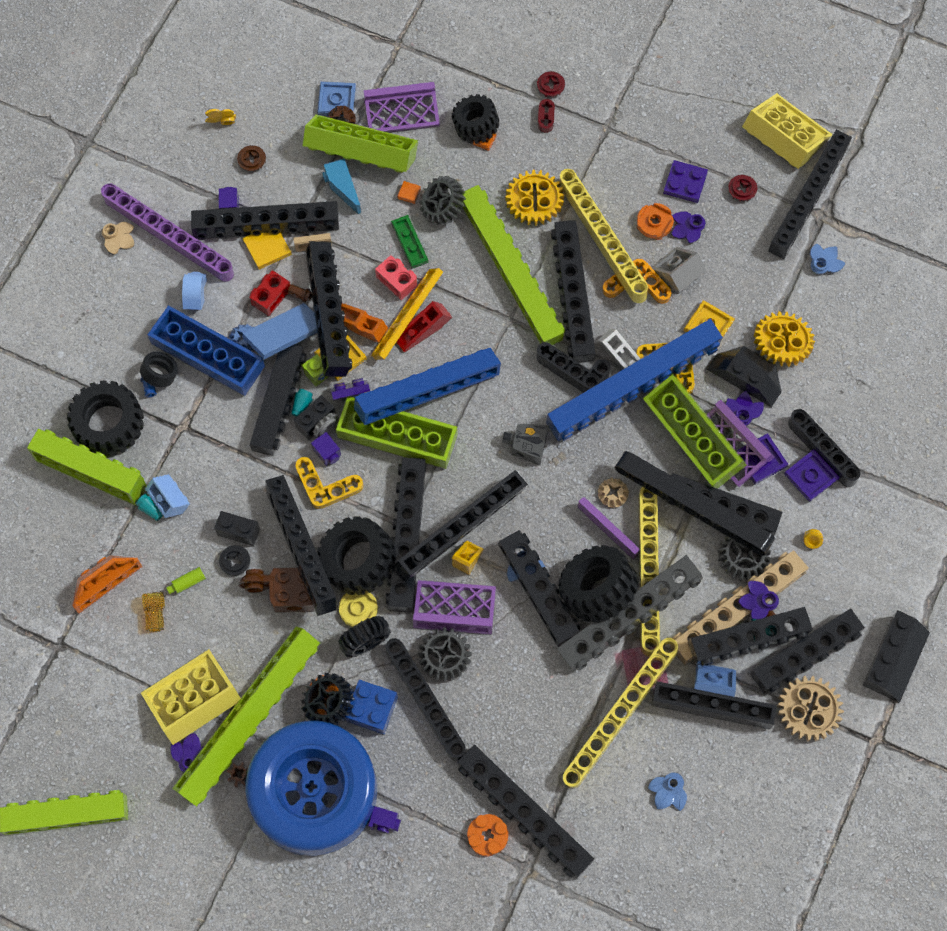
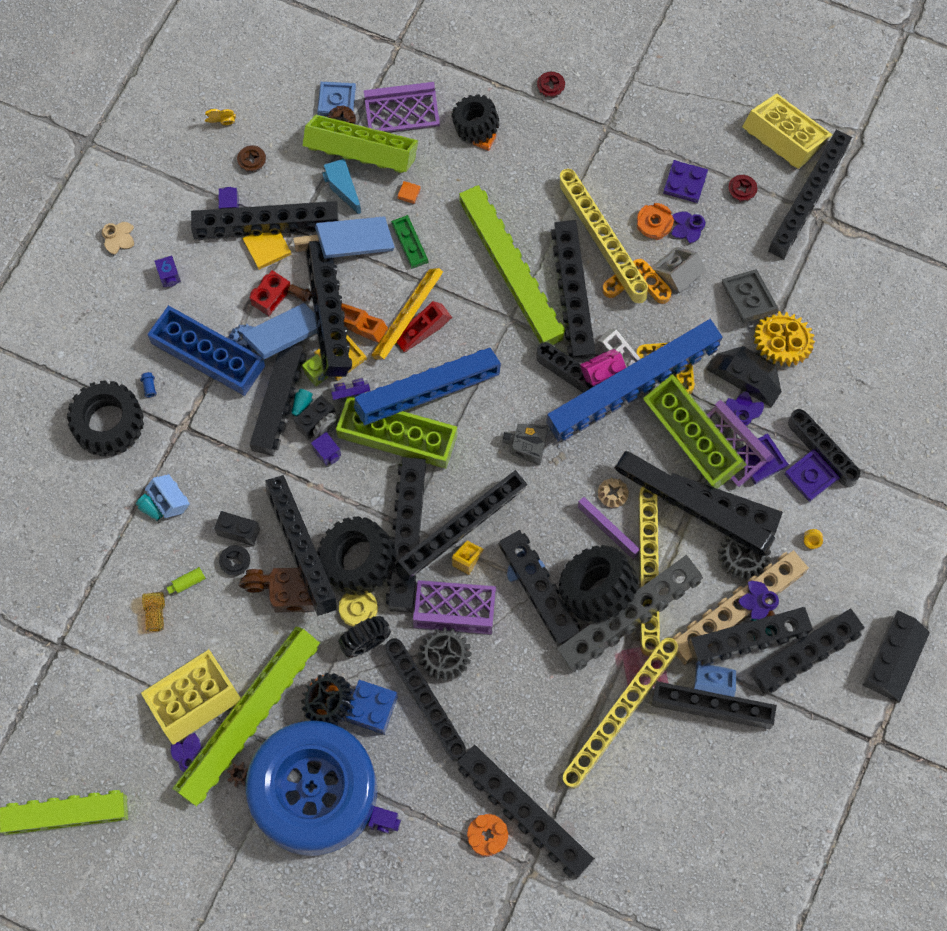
lime brick [27,428,147,506] -> none
orange wedge [72,555,143,614] -> none
medium lavender beam [101,183,234,282] -> none
black tyre [140,352,178,388] -> none
light blue brick [182,272,207,310] -> none
yellow beam [295,457,364,509] -> none
coral brick [375,255,417,300] -> none
dark grey gear [419,176,466,225] -> none
yellow gear [505,170,564,226] -> none
dark red beam [538,99,555,133] -> none
medium blue plate [648,772,687,811] -> none
yellow tile [683,300,735,339] -> none
tan gear [777,676,844,742] -> none
medium blue plate [810,244,845,274] -> none
none -> dark purple brick [155,255,181,287]
none -> medium blue tile [315,216,395,258]
none -> dark pink brick [580,349,626,386]
none -> dark grey plate [722,269,779,324]

